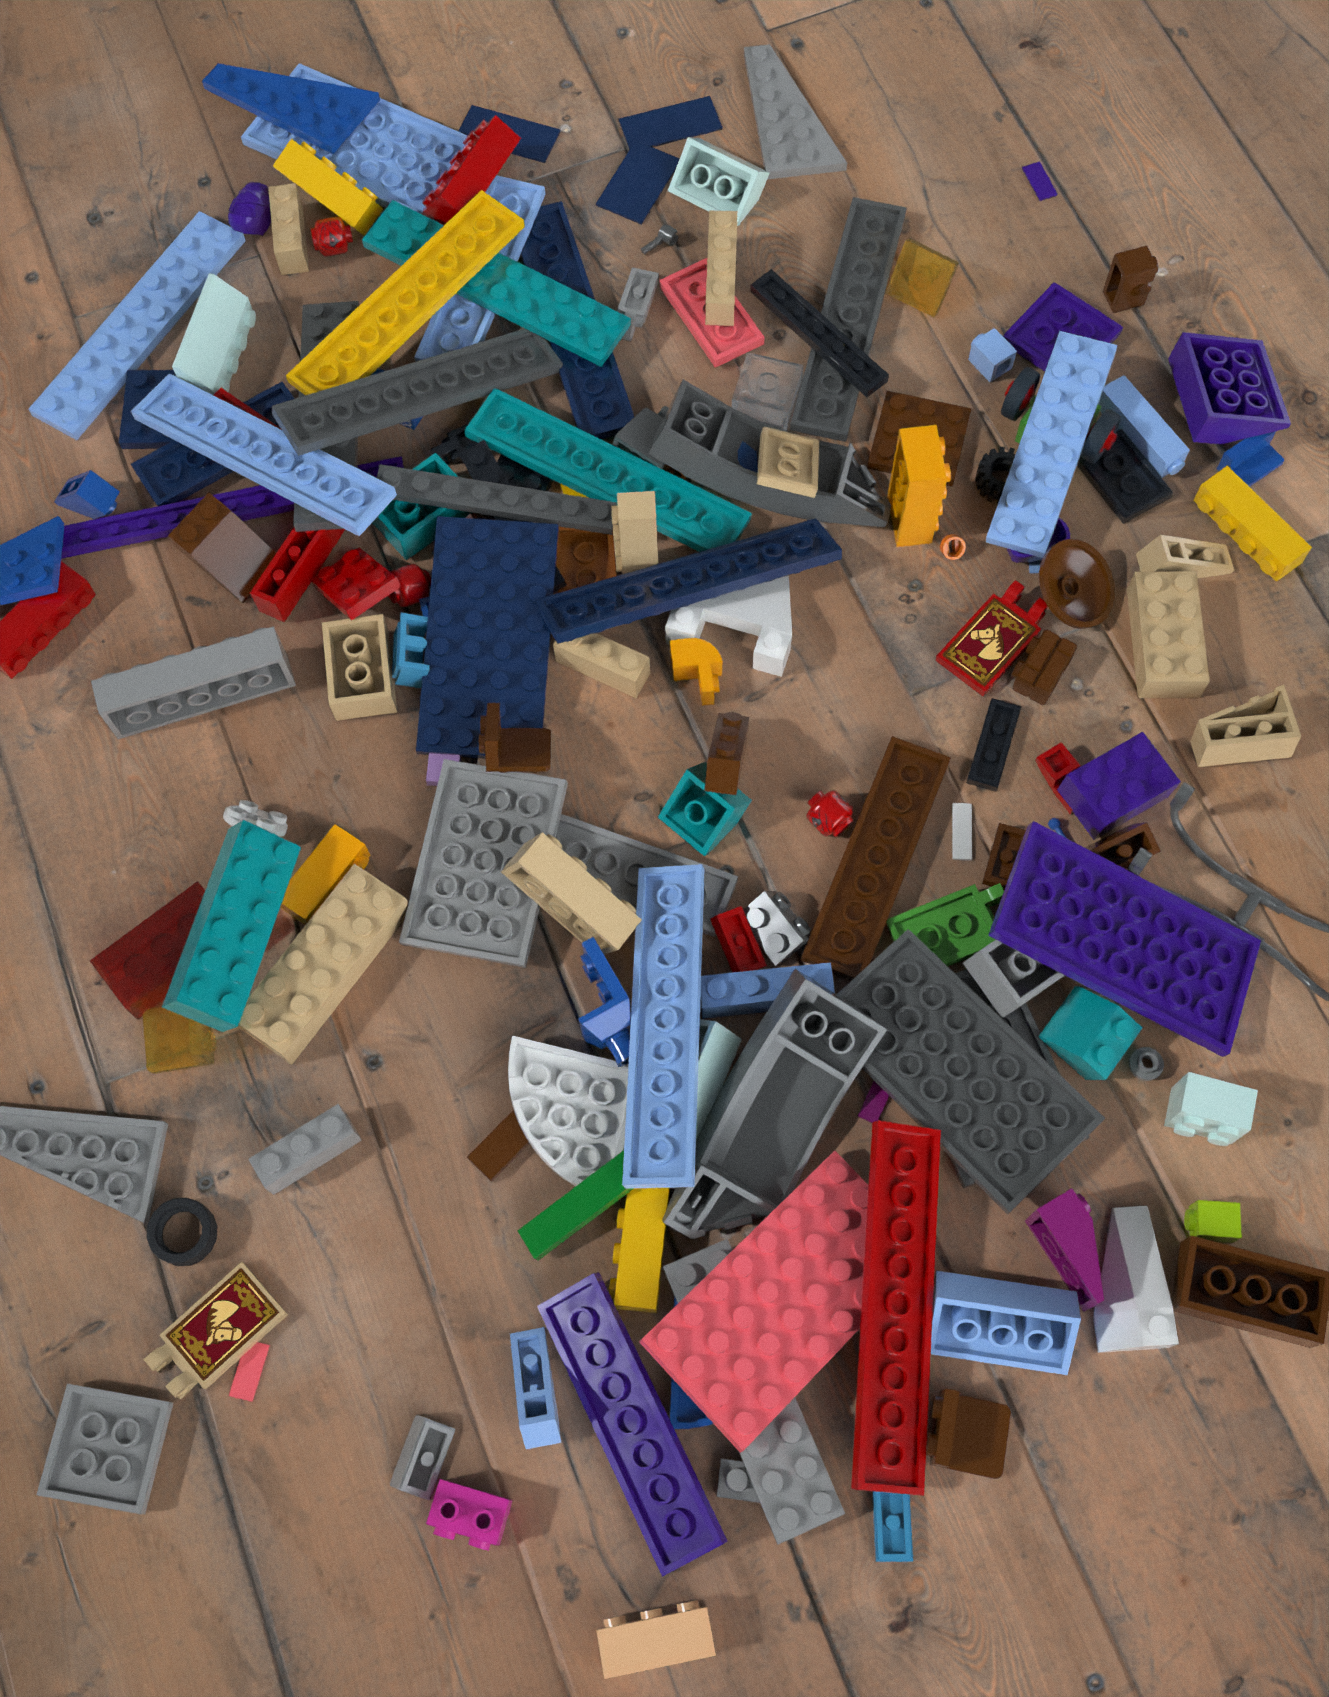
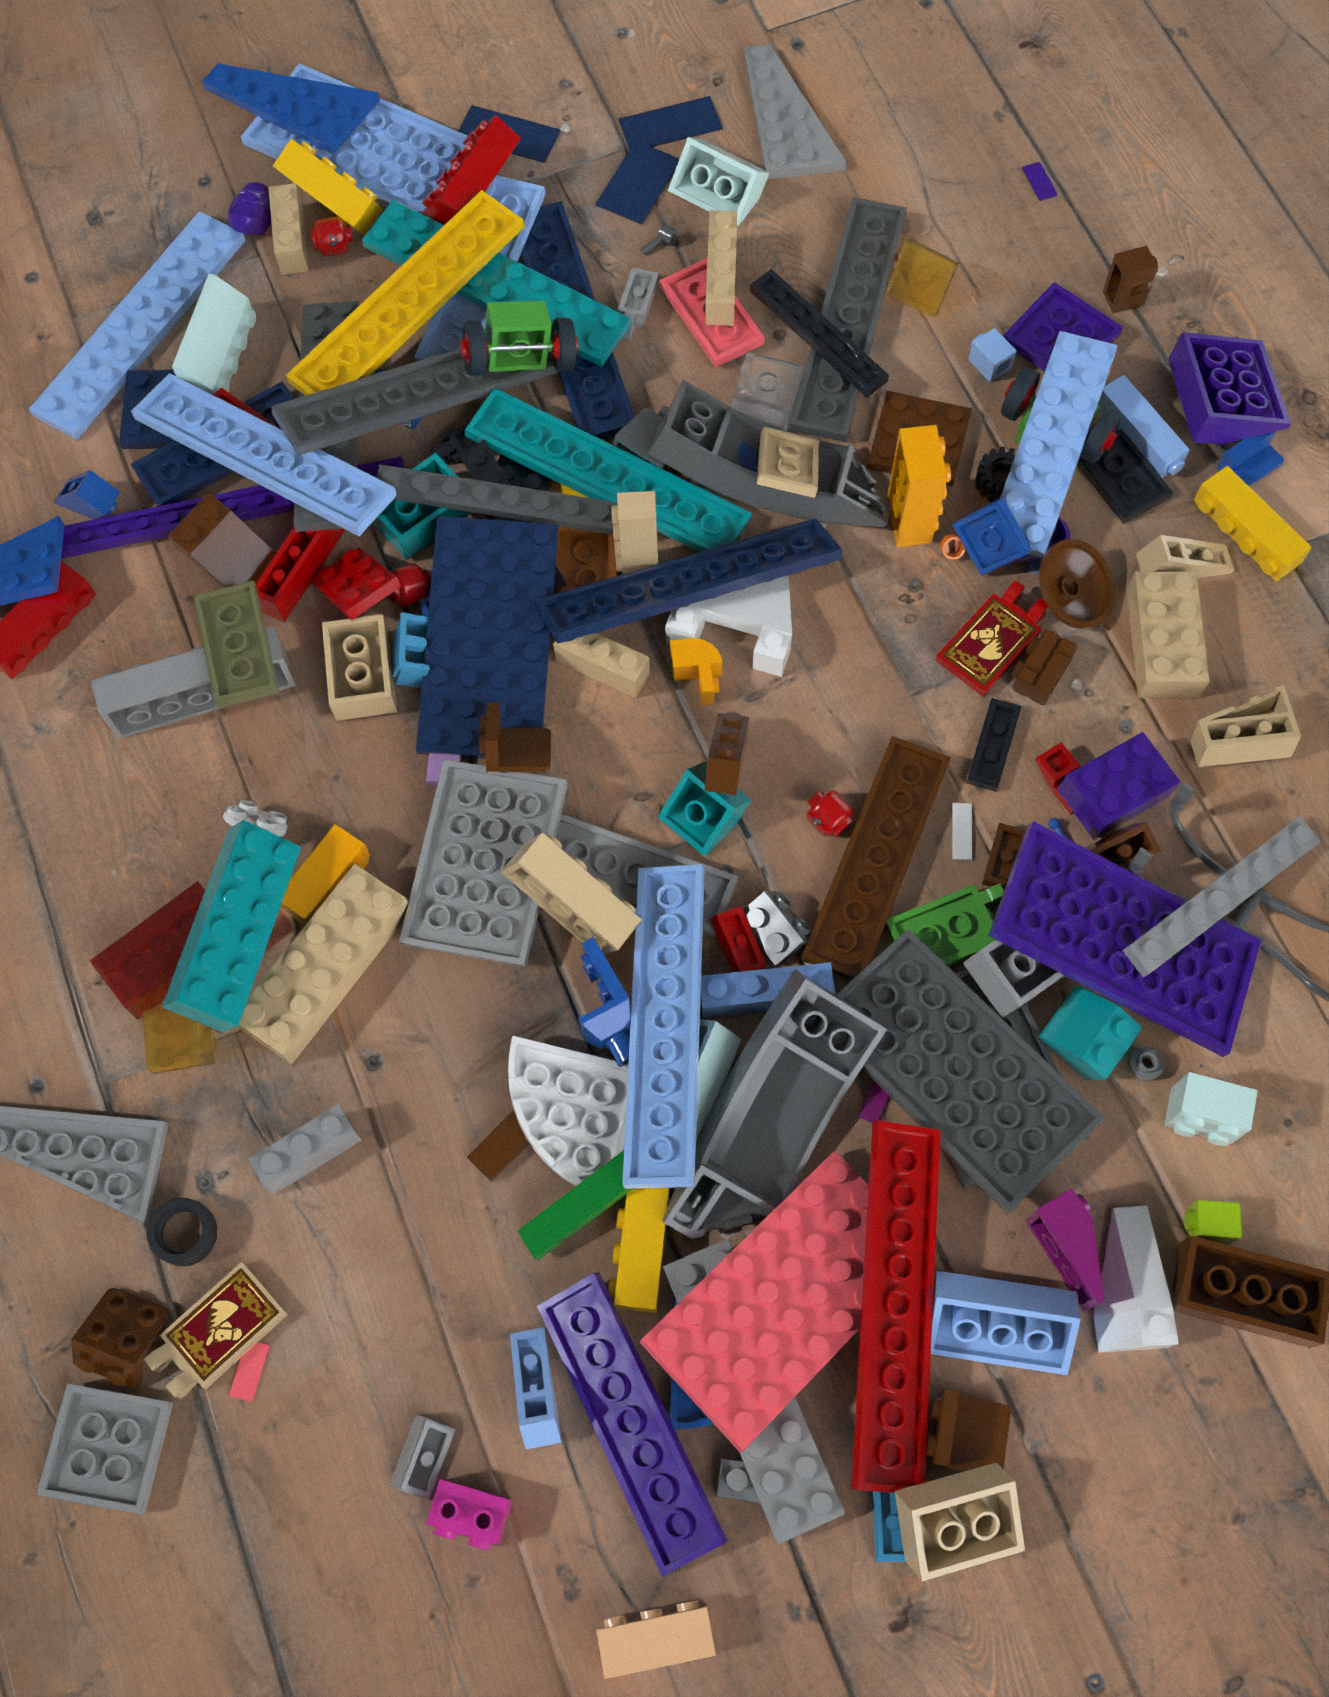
none -> reddish brown bracket [71,1288,170,1390]
none -> olive tile [193,581,280,709]
none -> brick [460,301,578,376]
none -> tan brick [895,1463,1025,1581]
none -> blue tile [952,497,1033,576]
none -> light grey plate [1122,816,1321,977]

